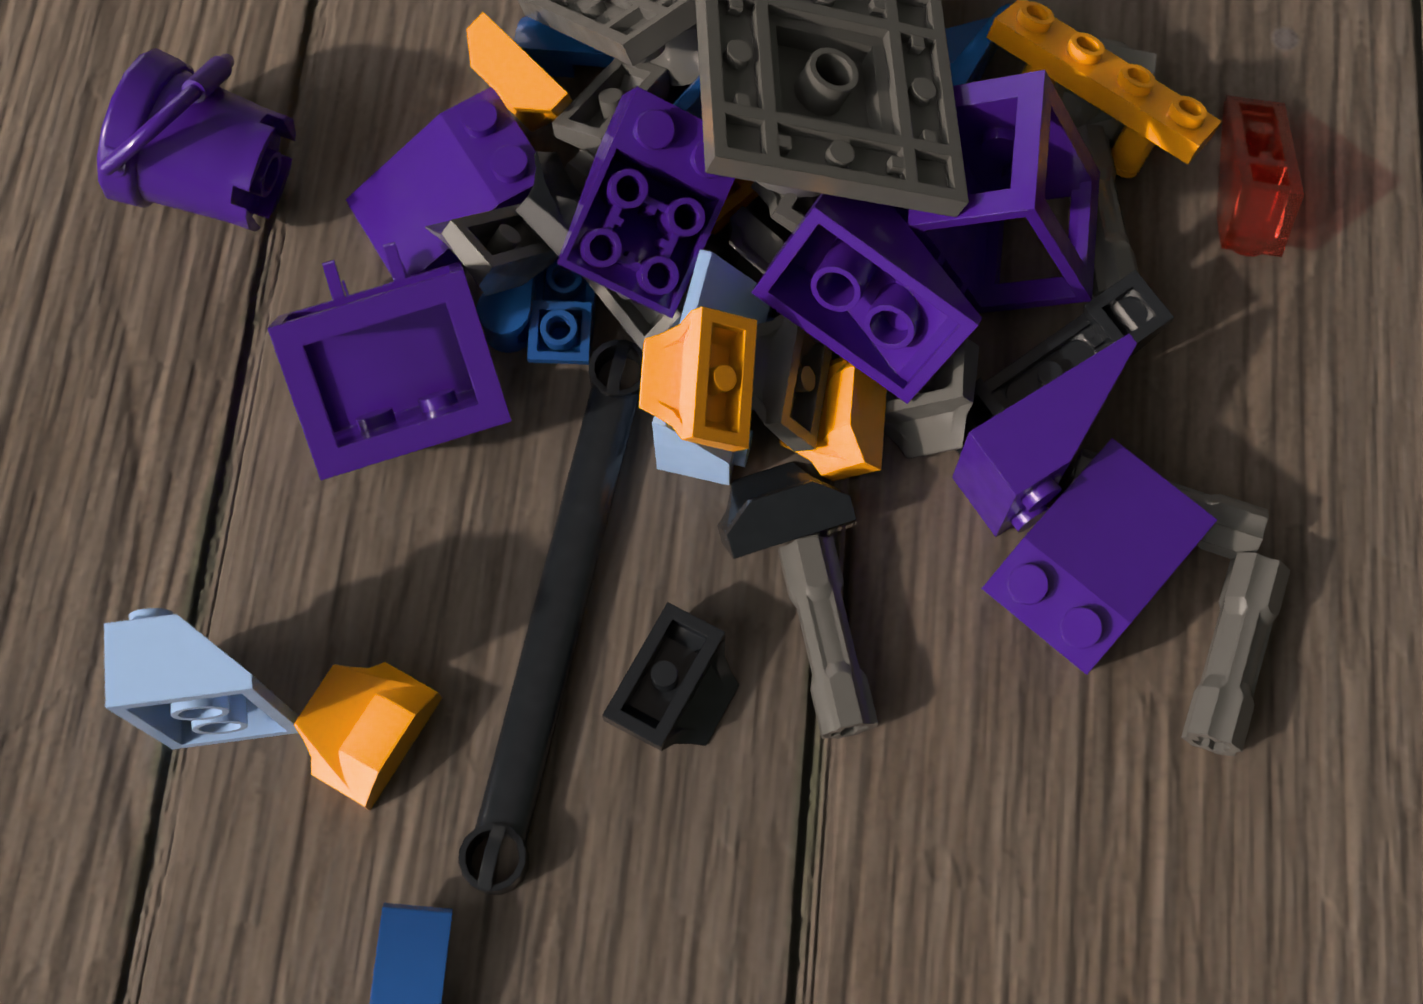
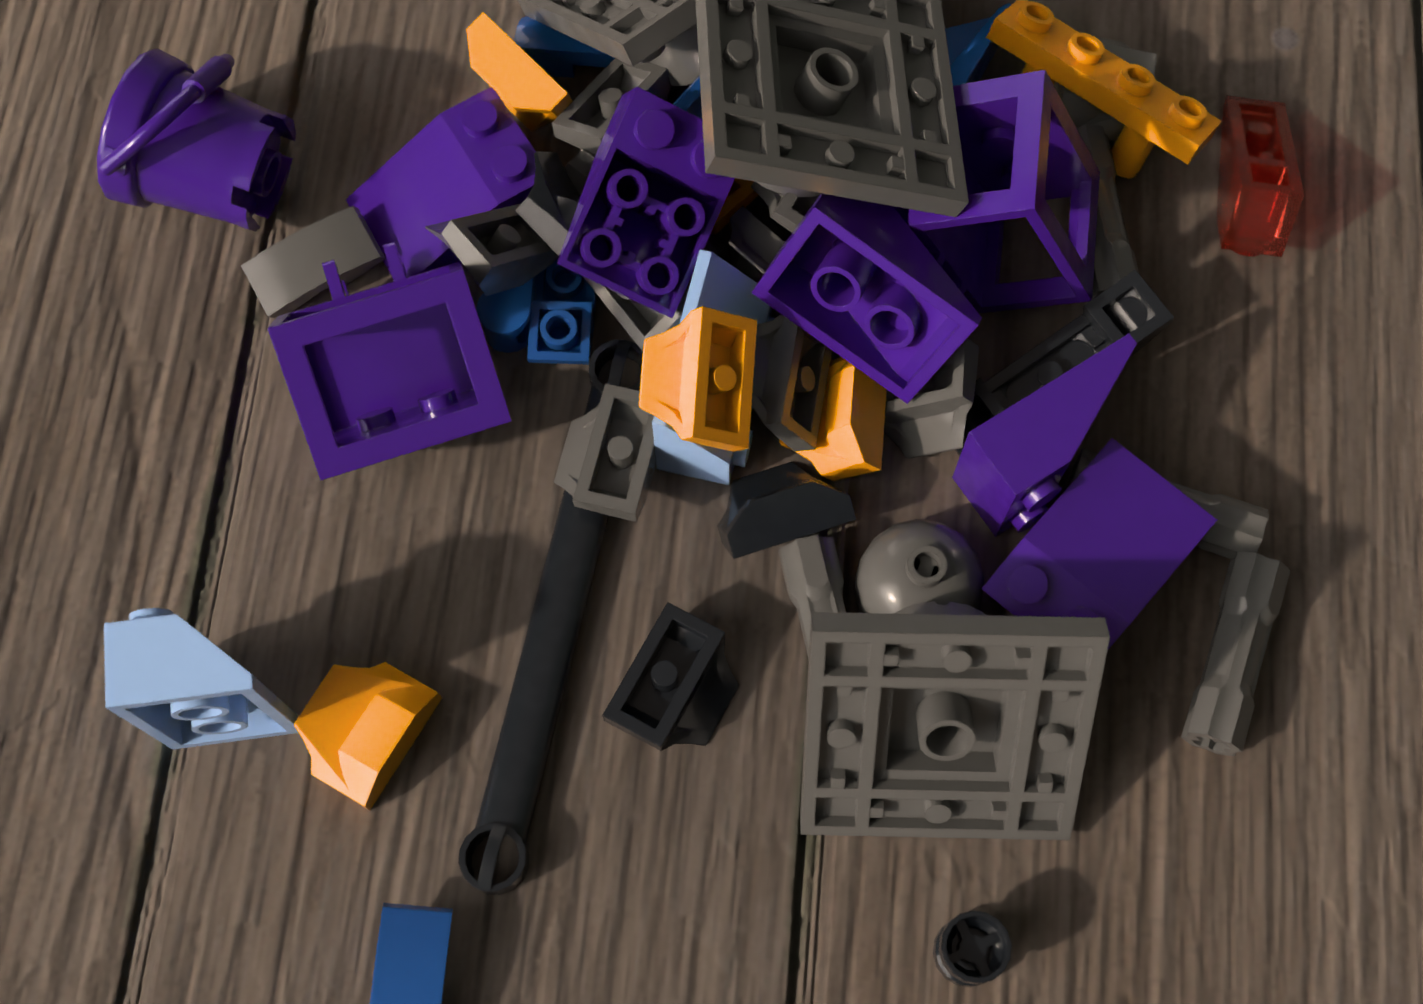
none -> dark grey slope [241,206,386,319]
none -> dark grey slope [554,383,656,522]
none -> dark grey piece [800,601,1110,840]
none -> dark grey cylinder [854,519,984,614]
none -> black wheel [933,911,1012,987]

